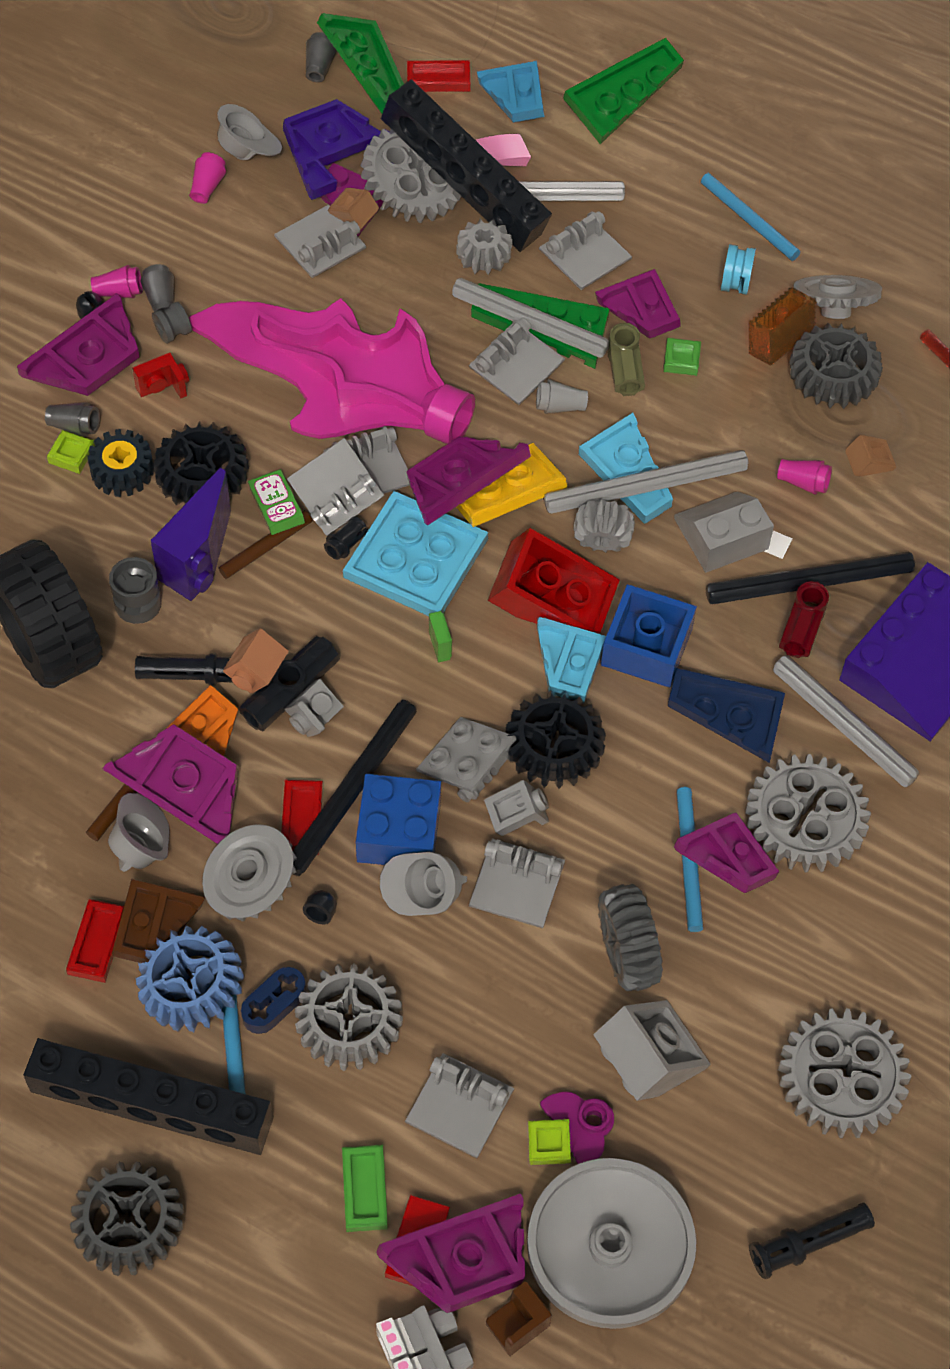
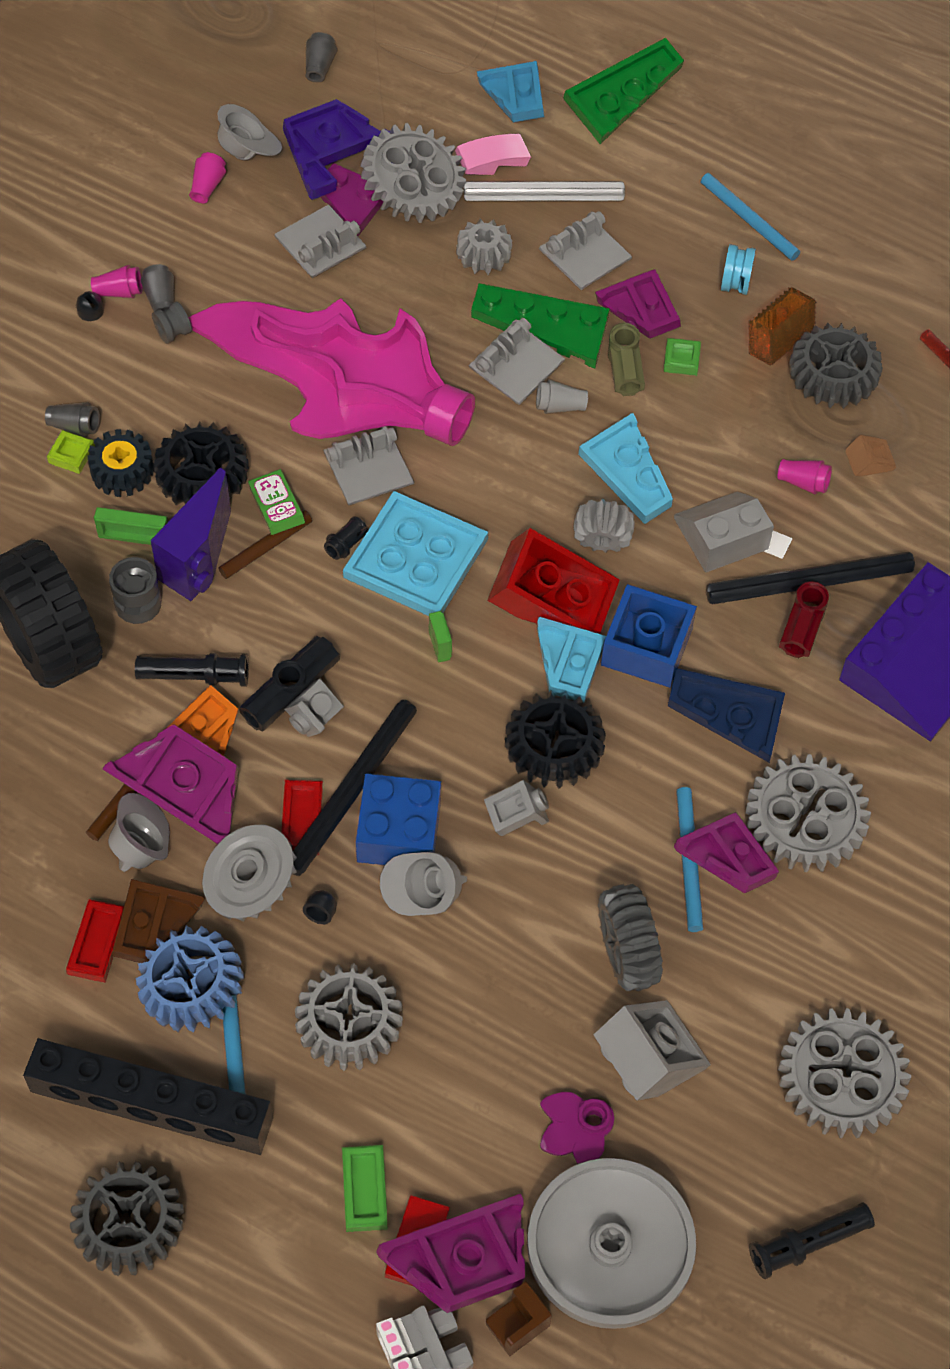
magenta wing [17,293,139,396] -> none
red bracket [132,352,189,399] -> none
nougat brick [223,628,288,694] -> none
dark blue beam [241,967,306,1034] -> none
light grey hinge [287,438,385,536] -> none
green wing [317,13,404,113] -> none
medium nougat slope [328,188,379,229] -> none
black brick [380,79,552,252] -> none
light grey hinge [405,1053,514,1158] -> none
magenta wing [406,437,531,525] -> none
red tile [407,60,471,92] -> none
light grey hinge [416,717,516,802] -> none
light grey axle [452,278,609,358] -> none
yellow tile [456,443,567,527] -> none
light grey hinge [469,839,565,928] -> none
lime tile [528,1119,571,1165] -> none
light grey axle [544,450,749,514] -> none
light grey axle [773,655,919,787] -> none
light grey gear [794,275,882,319] -> none
none -> bright green tile [94,507,168,545]

